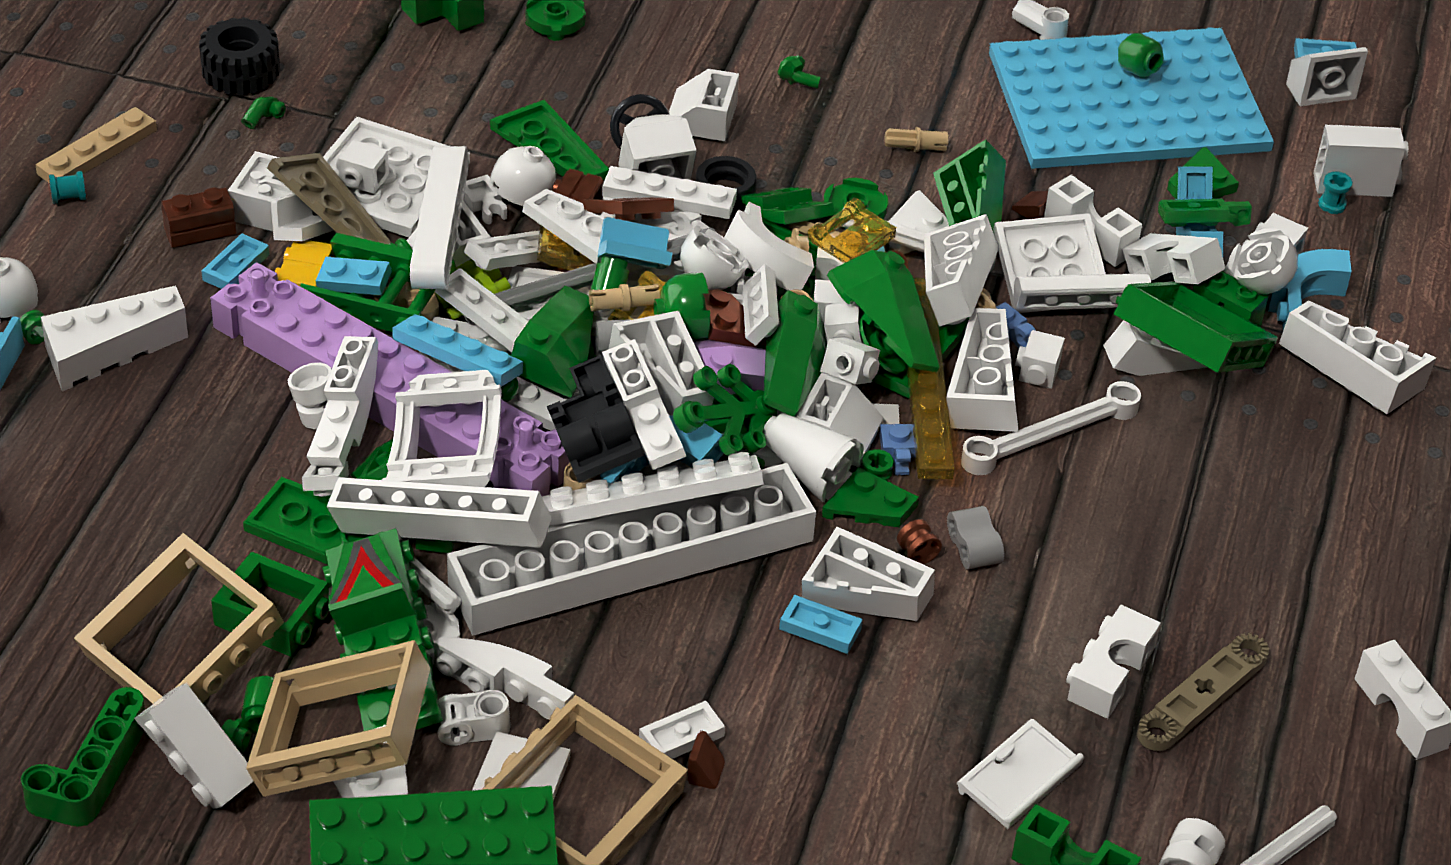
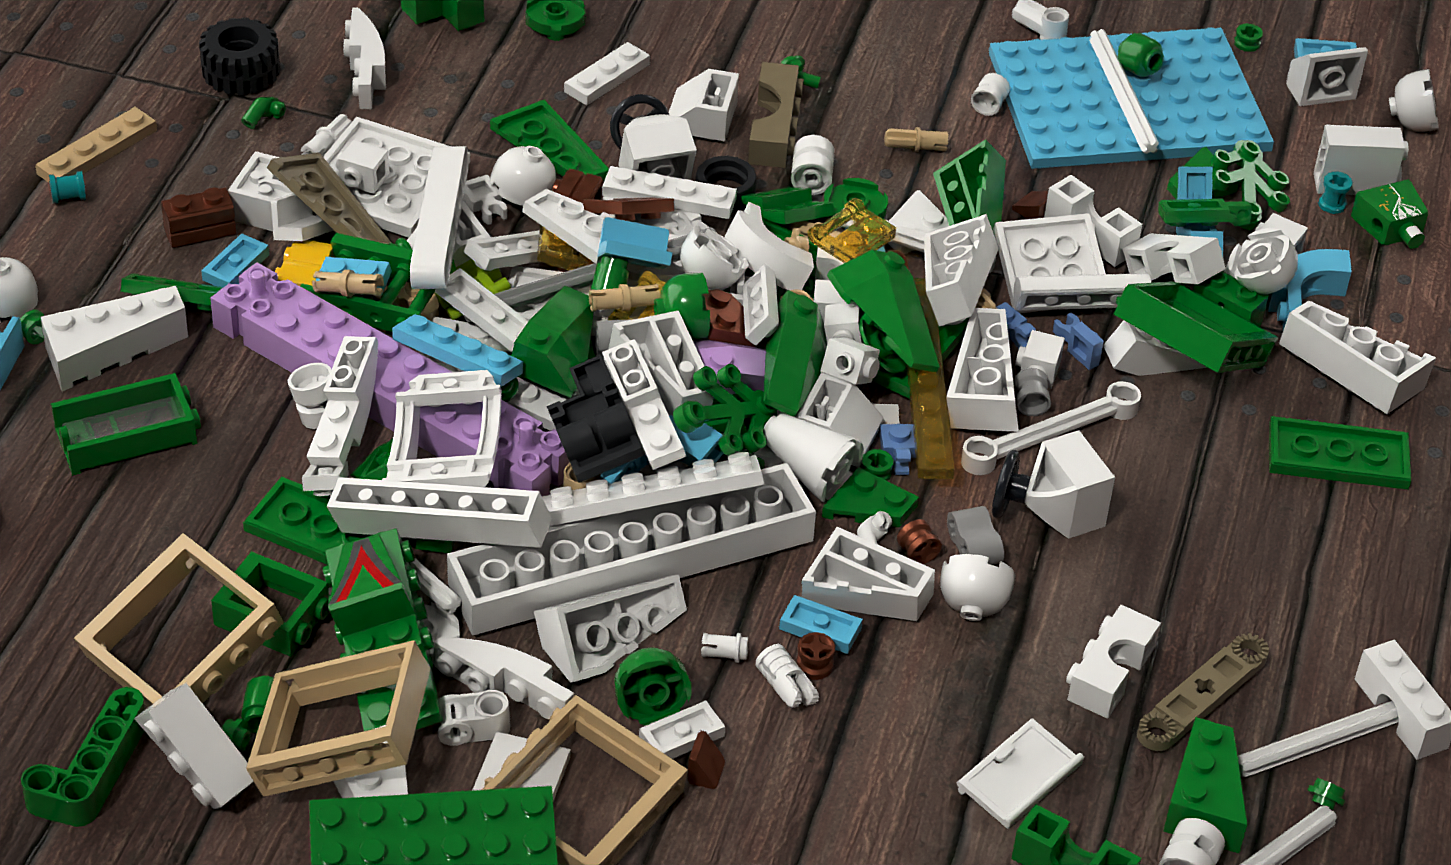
none -> green door [51,373,201,476]
none -> green plate [120,273,224,311]
none -> white axle [301,114,352,156]
none -> tan pin [312,270,384,297]
none -> white slope [344,8,386,109]
none -> white wedge [533,574,687,682]
none -> white plate [564,42,650,106]
none -> green cylinder [615,647,692,726]
none -> white pin [701,633,748,663]
none -> dark tan arch [748,62,804,168]
none -> white hinge [755,644,820,708]
none -> white wheel [791,135,835,195]
none -> copper wheel [796,632,835,680]
none -> white arm [857,511,892,544]
none -> white cylinder [940,554,1015,621]
none -> white wheel [971,73,1010,116]
none -> white piece [992,430,1115,539]
none -> light grey wheel [1014,368,1051,416]
none -> medium blue plate [1053,312,1104,370]
none -> white axle [1090,29,1159,154]
none -> green wedge [1163,717,1247,854]
none -> green plant [1210,140,1290,230]
none -> green bush [1234,24,1263,52]
none -> white axle [1237,701,1399,777]
none -> green tile [1269,416,1411,490]
none -> green plate [1307,778,1346,810]
none -> green torso [1351,179,1428,249]
none -> white cylinder [1389,69,1439,132]

